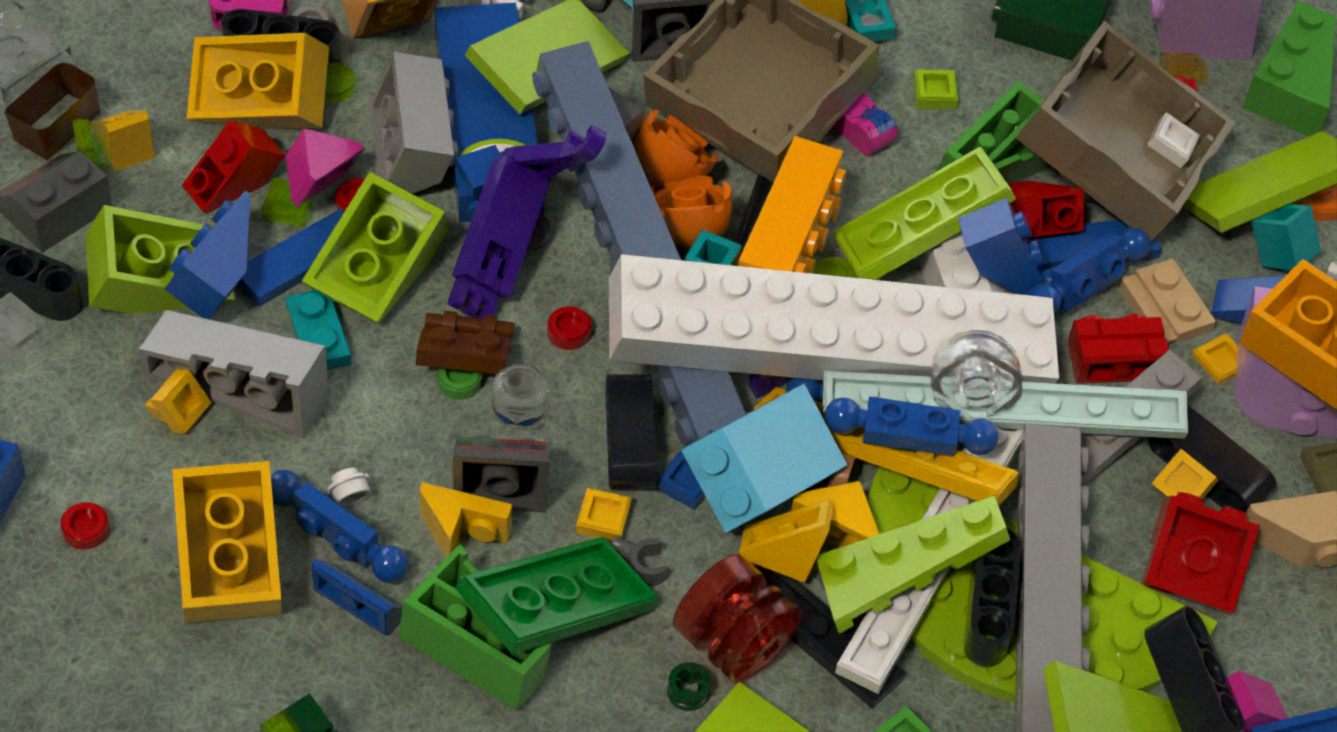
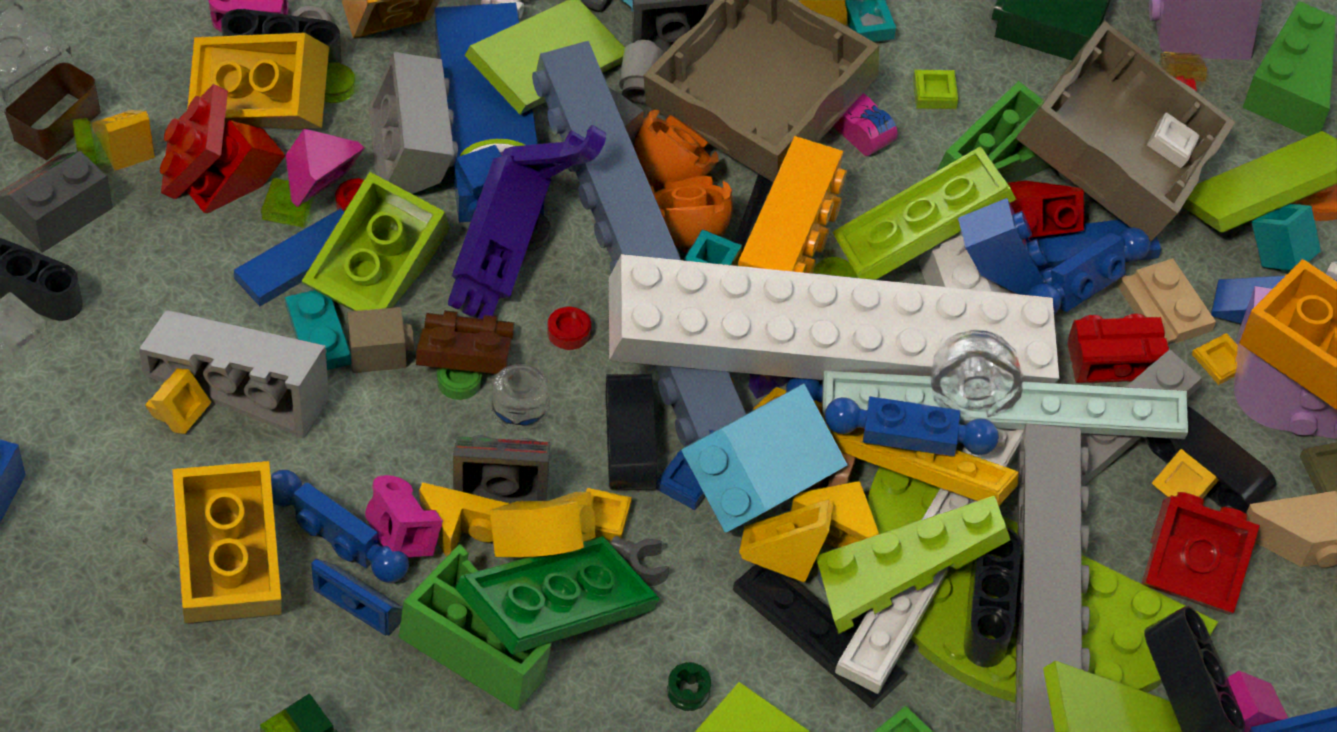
red tile [60,502,110,550] -> none
lime slope [85,205,235,314] -> none
blue slope [165,191,250,320] -> none
white plate [327,467,371,507] -> none
clear red wheel [673,554,802,684] -> none
none -> red plate [160,84,228,199]
none -> dark tan brick [347,307,414,373]
none -> dark pink leg [365,475,443,557]
none -> yellow brick [489,492,596,557]
none -> light grey brick [619,40,664,104]

